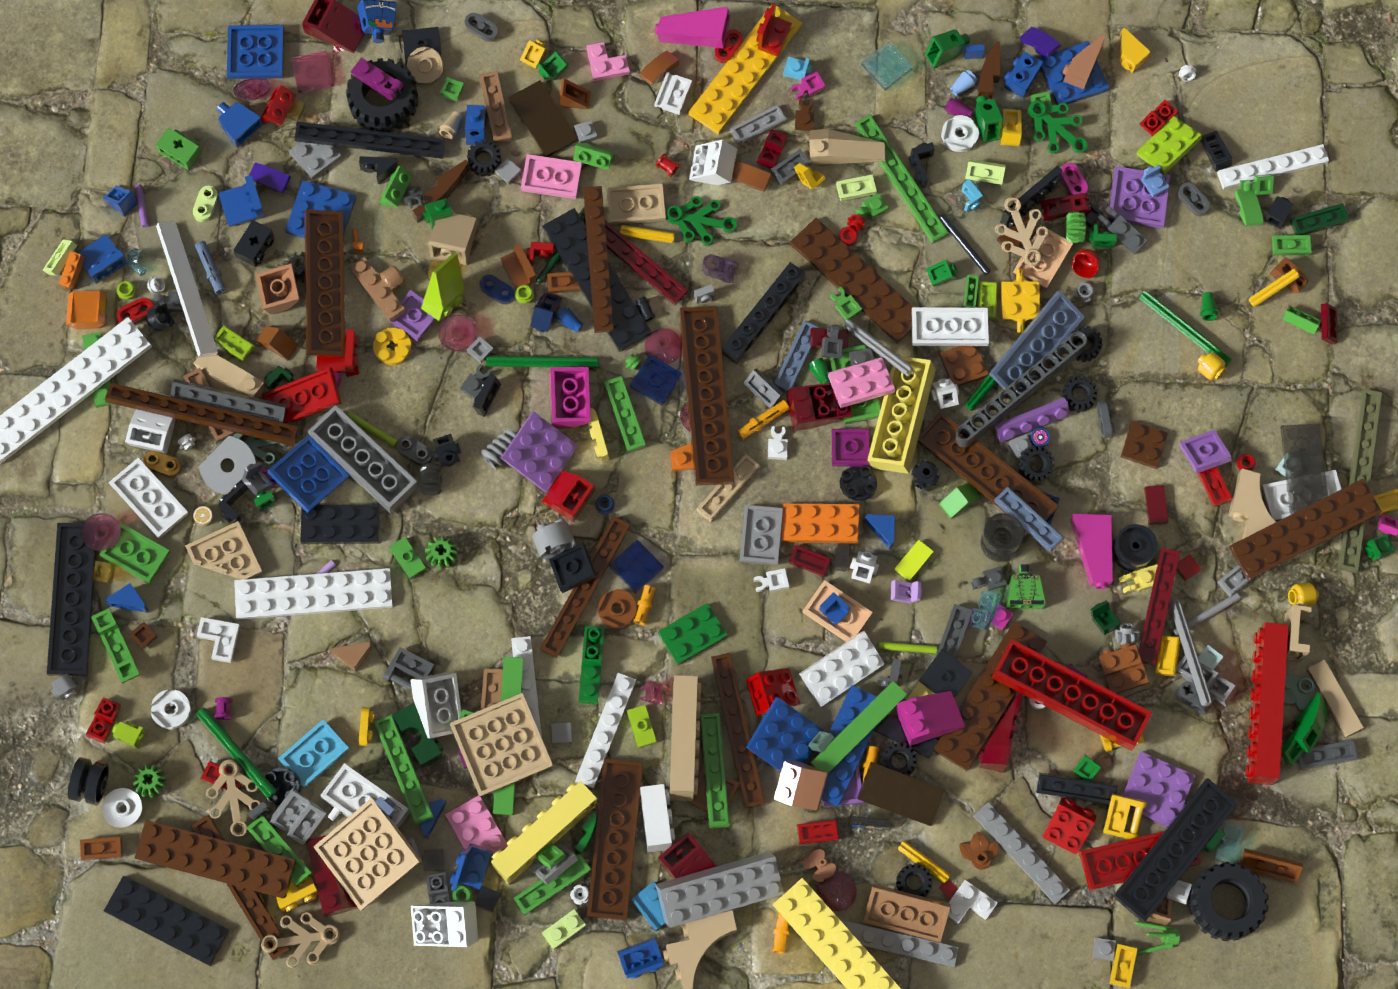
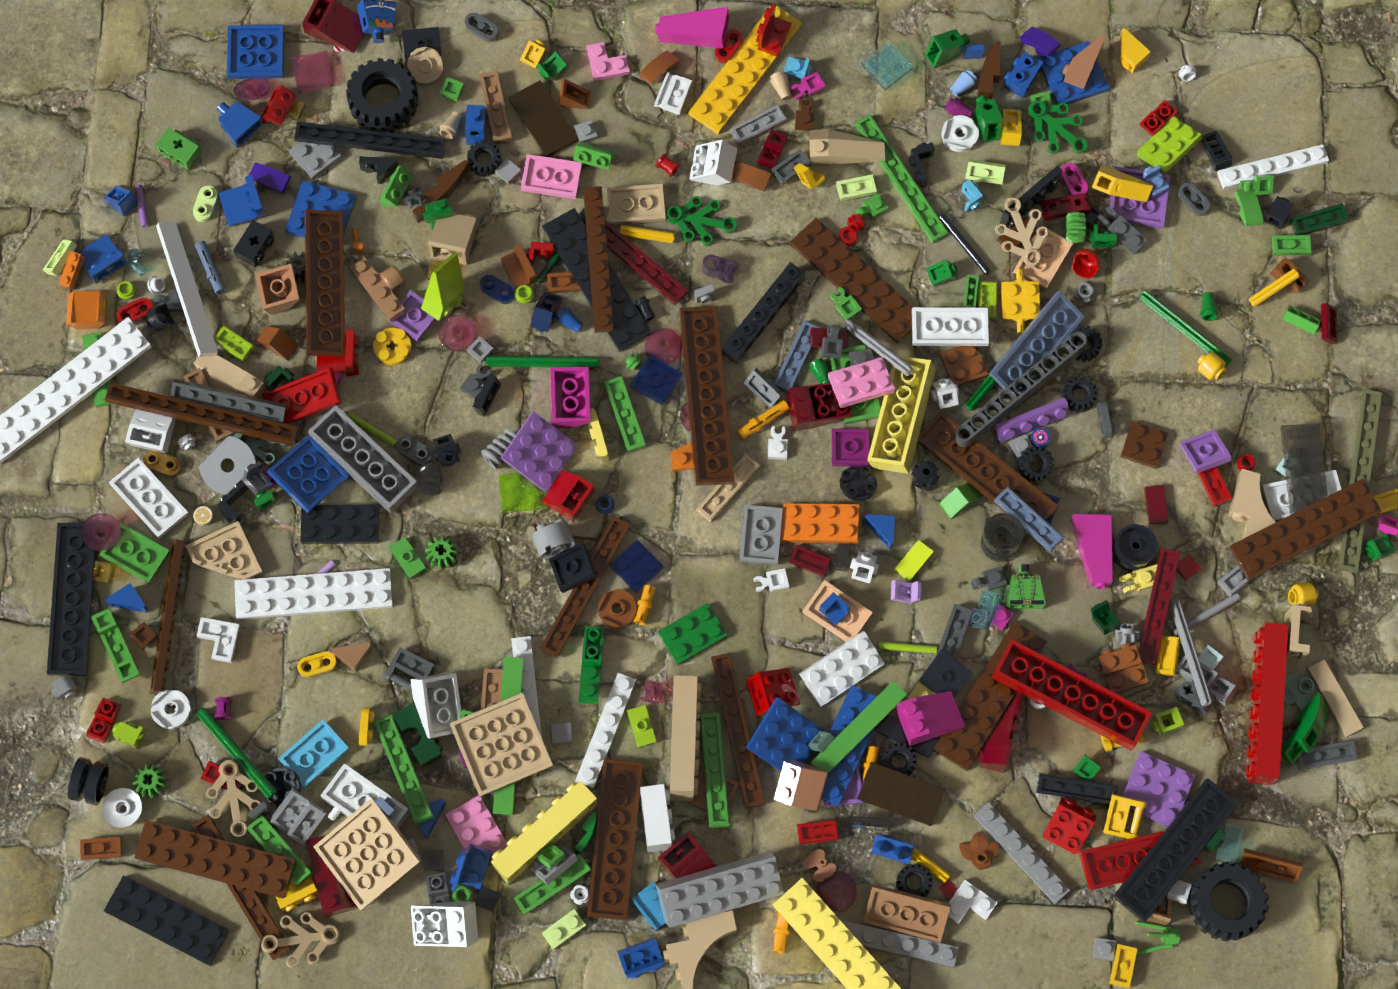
magenta plate [351,57,404,100] -> none
flat silver bracket [877,659,904,688] -> none
none -> reddish brown plate [149,539,186,695]
none -> yellow plate [297,651,337,678]
none -> clear neon green tile [499,473,541,513]
none -> tan cone [770,71,792,100]
none -> blue tile [871,833,915,864]
none -> yellow slope [1092,164,1154,202]
none -> lime brick [1151,707,1184,736]

